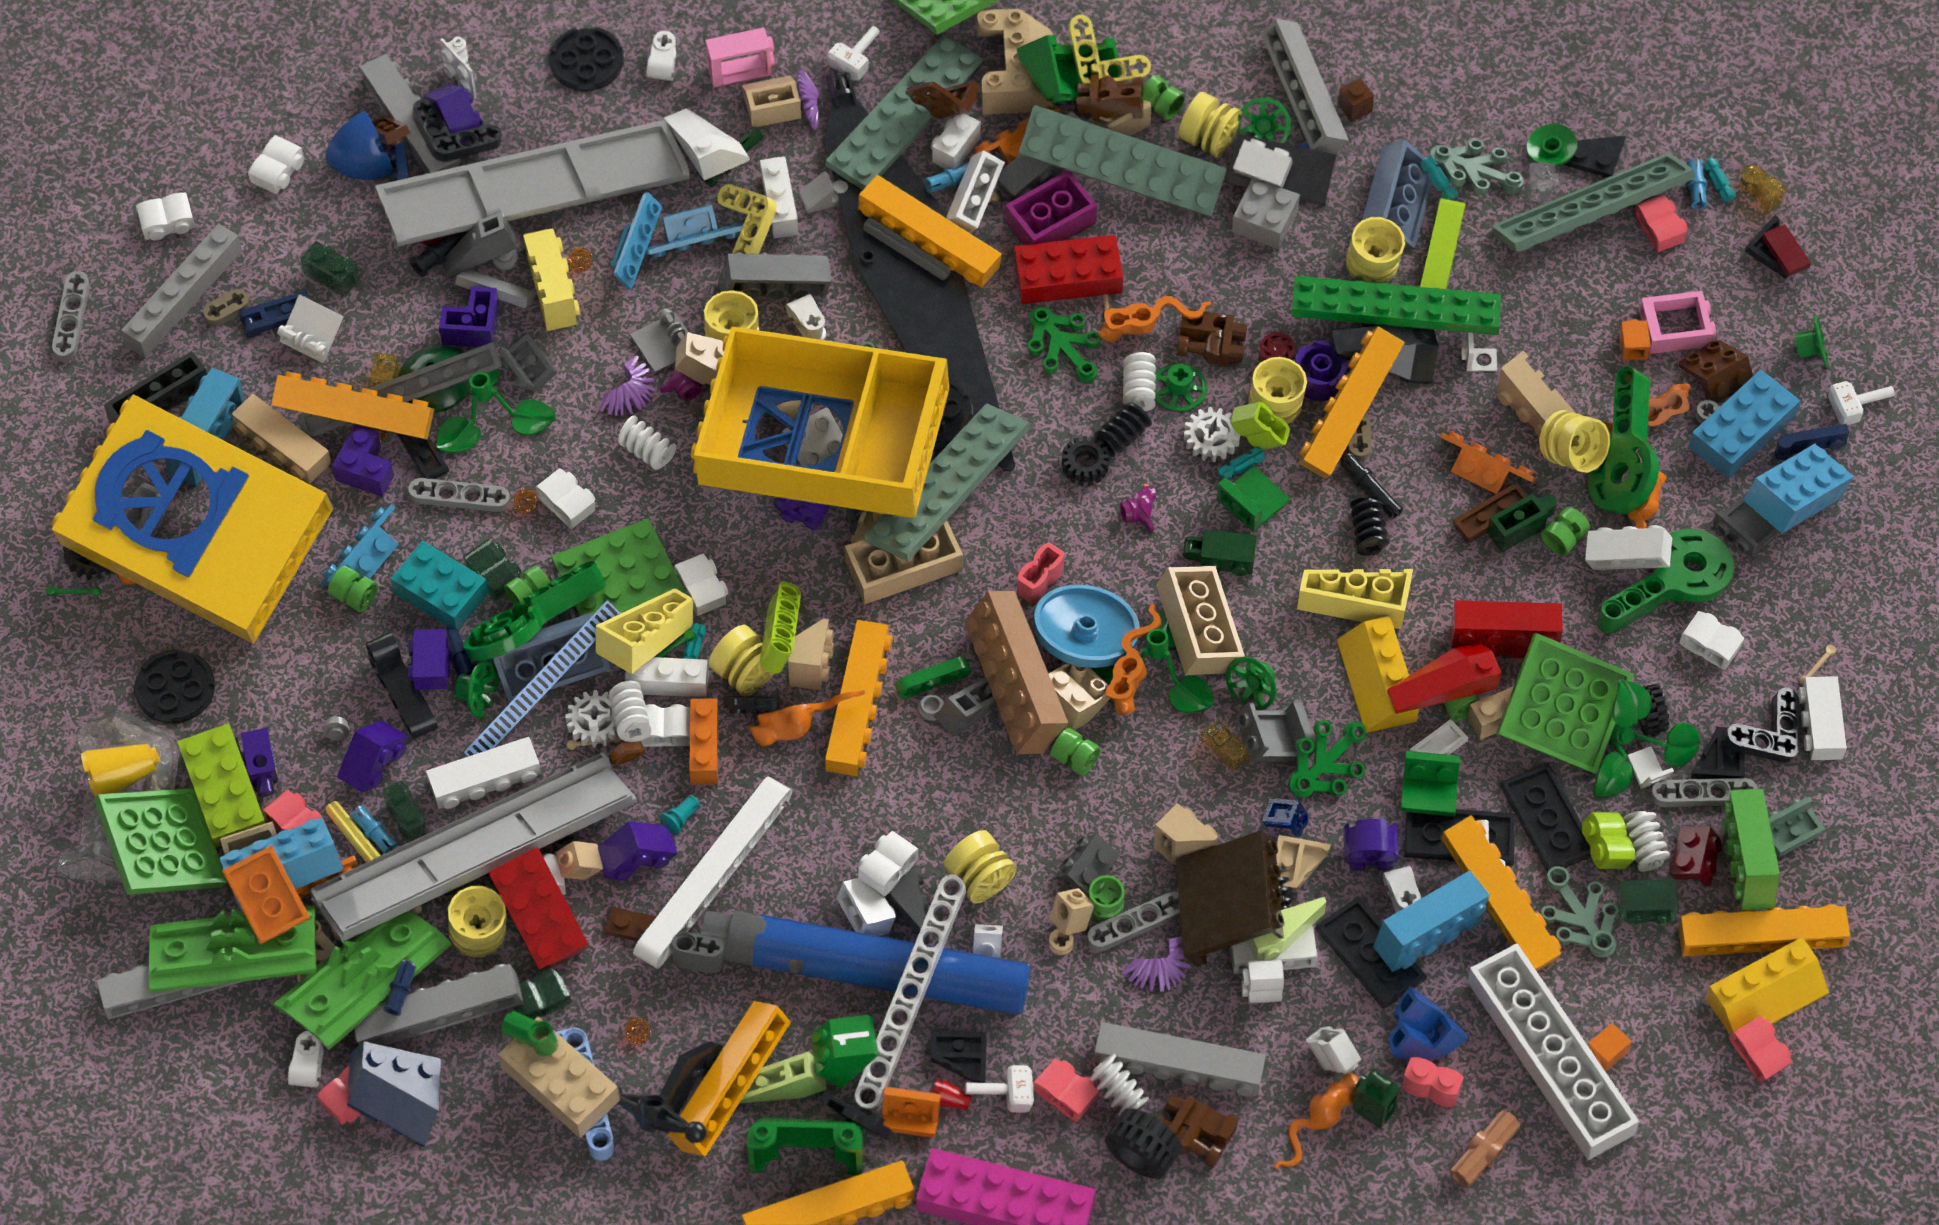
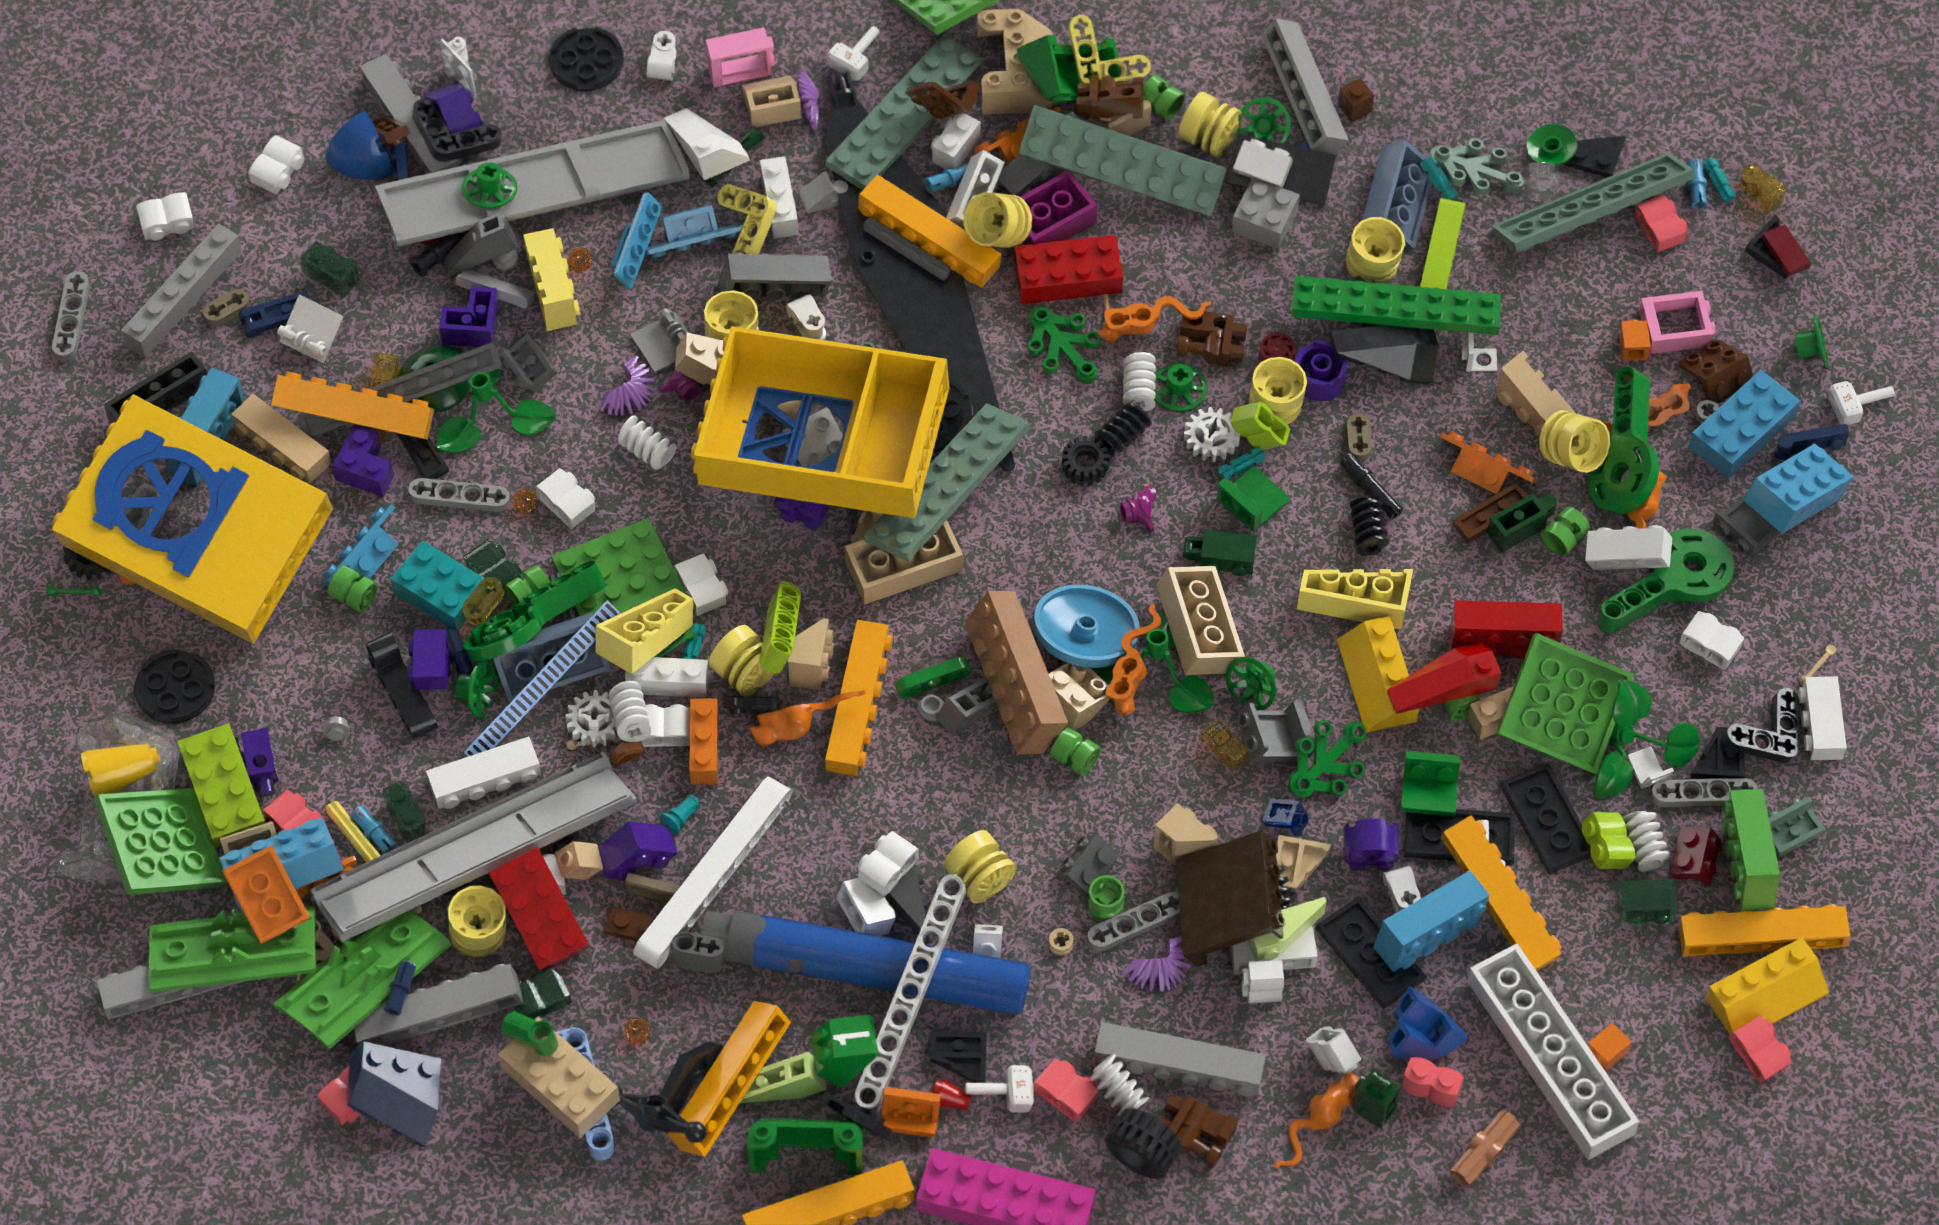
white piece [288,1031,324,1088] -> none
dark purple brick [337,720,408,793] -> none
coral brick [1017,542,1064,604] -> none
tan brick [1049,888,1094,935] -> none
light orange brick [1298,326,1405,479] -> none
white tile [1410,719,1468,755] -> none
sand green plant [1541,866,1619,958] -> none
black tyre [1638,684,1670,735] -> none
none -> green wheel [462,162,518,209]
none -> clear yellow beam [462,577,504,625]
none -> dark tan tile [625,873,681,903]
none -> light yellow wheel [964,192,1032,248]

